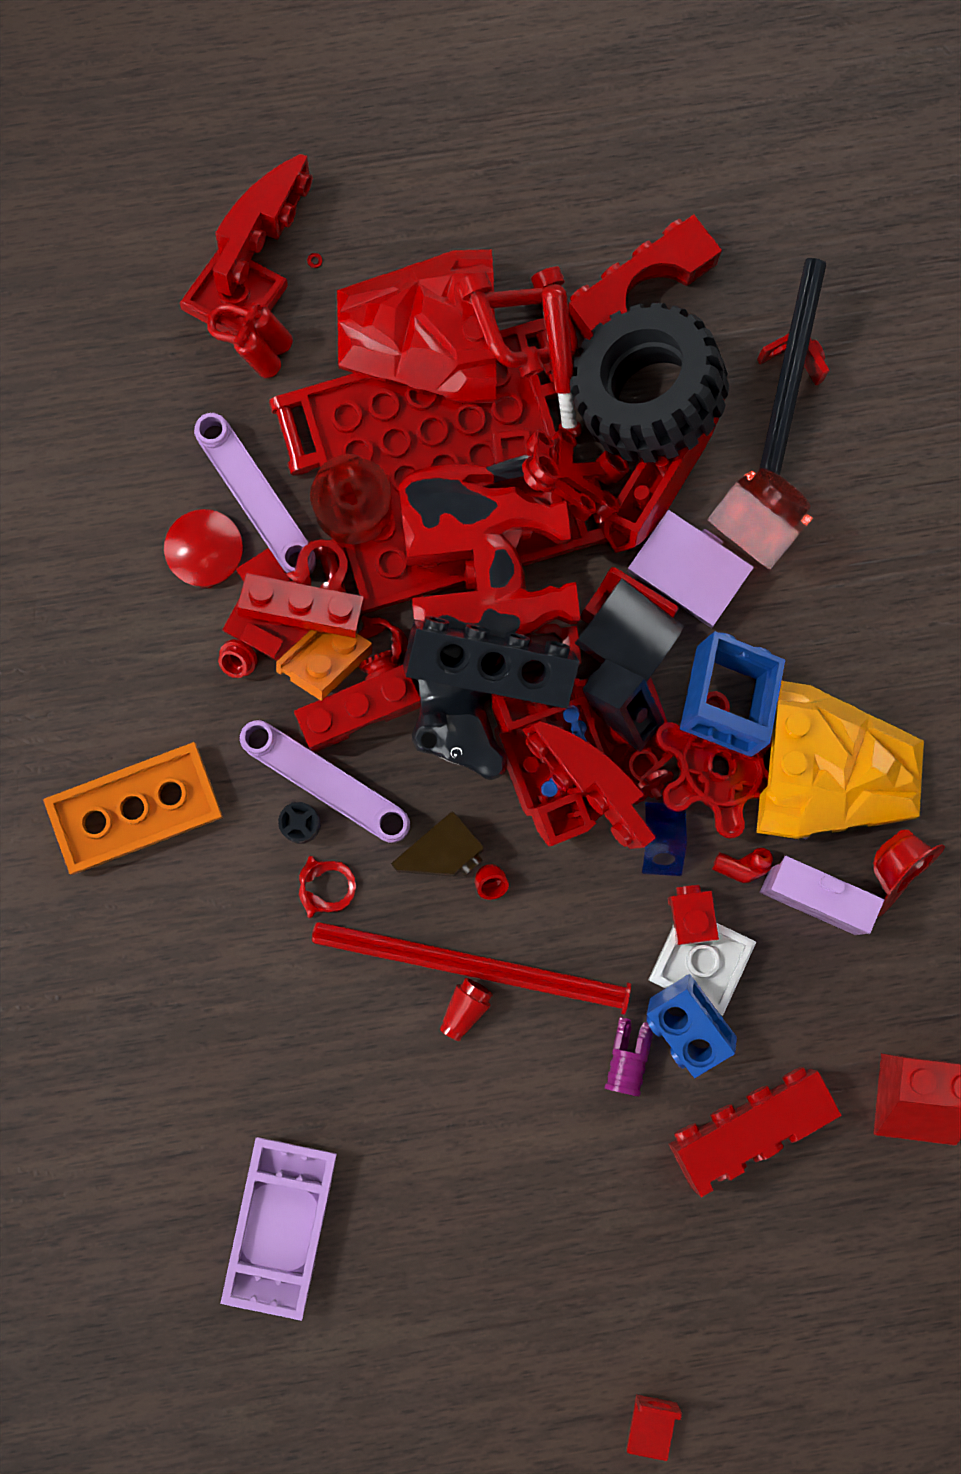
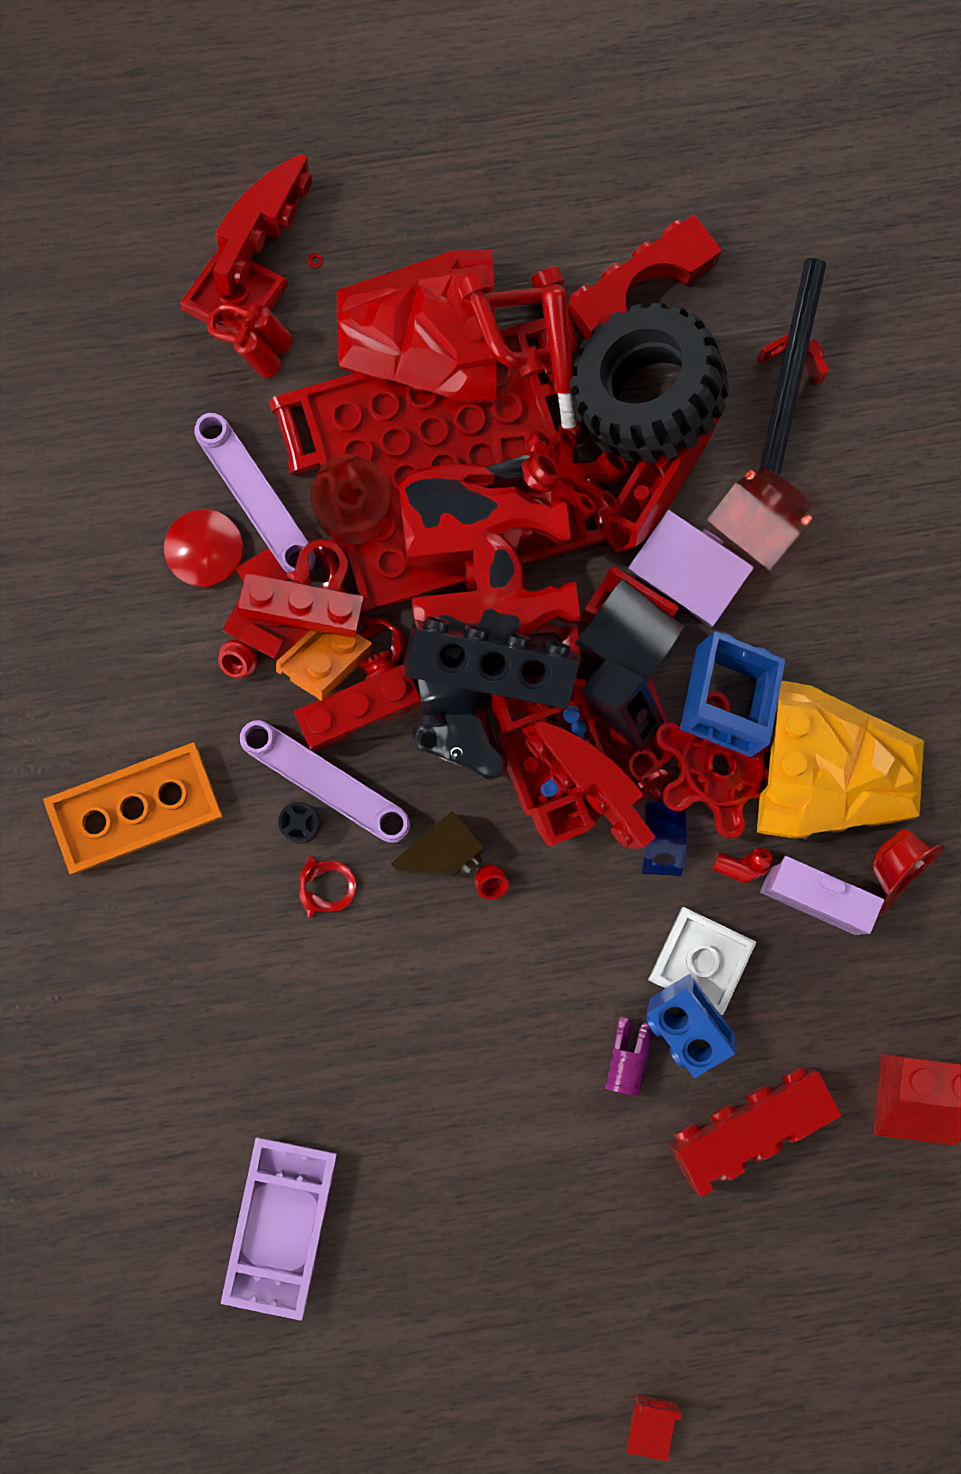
red axle [312,922,631,1015] -> none
red cone [439,978,493,1041] -> none
red bracket [668,885,719,945] -> none

